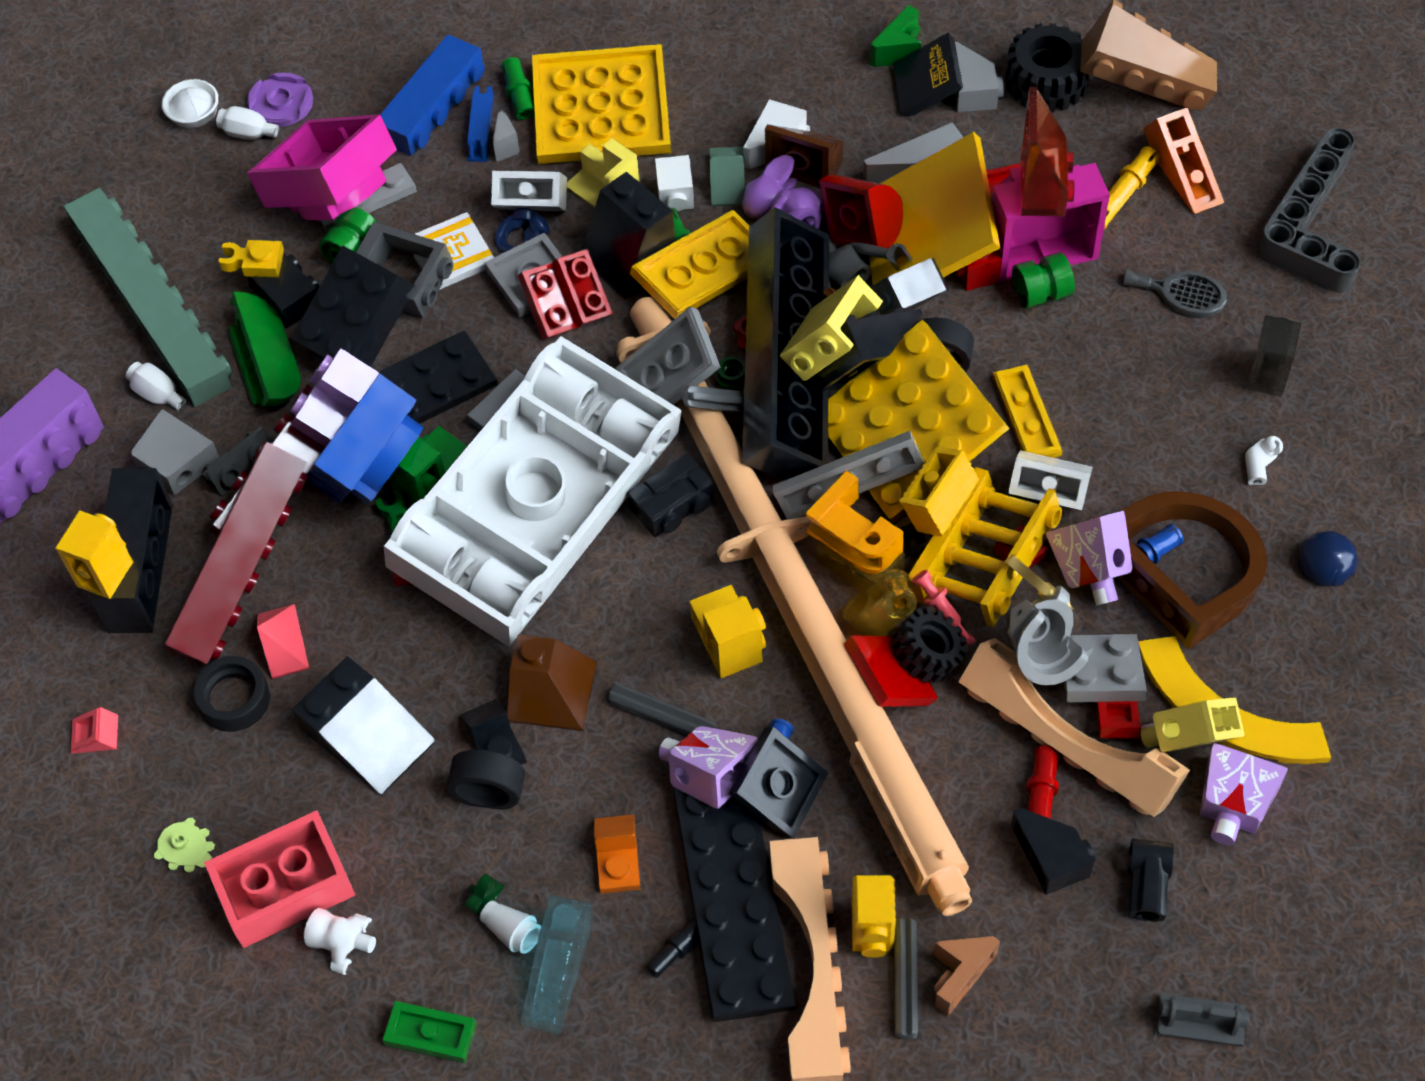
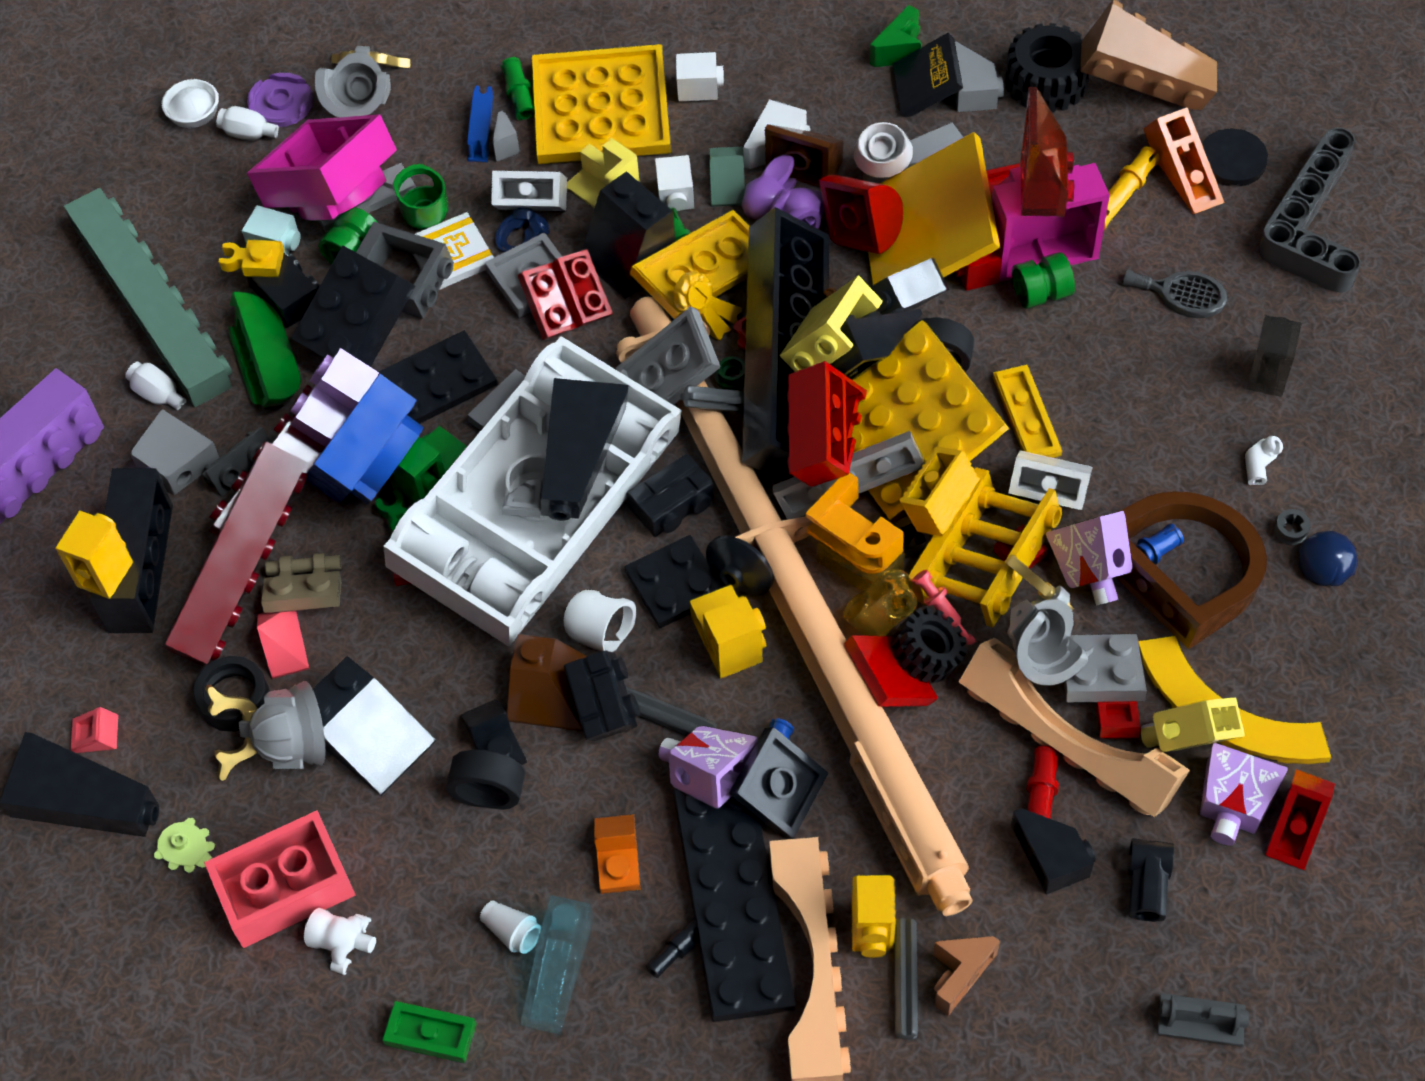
blue brick [380,34,484,156] -> none
dark green piece [465,874,505,916] -> none
dark grey piece [829,241,912,288] -> none
none -> black slope [0,732,159,837]
none -> light grey helmet [205,681,325,781]
none -> light aqua brick [242,205,300,255]
none -> dark tan plate [261,552,342,613]
none -> light grey helmet [315,46,411,117]
none -> green helmet [393,164,448,230]
none -> light grey tile [502,478,544,518]
none -> black slope [541,378,629,521]
none -> white helmet [564,590,636,652]
none -> black brick [564,650,640,741]
none -> black plate [624,535,724,629]
none -> yellow piece [674,271,743,340]
none -> white brick [676,52,724,101]
none -> black dish [706,536,774,596]
none -> red wedge [787,361,867,487]
none -> white hat [853,122,913,178]
none -> black tile [1202,128,1268,186]
none -> red slope [1265,769,1335,870]
none -> dark grey bush [1274,509,1311,545]

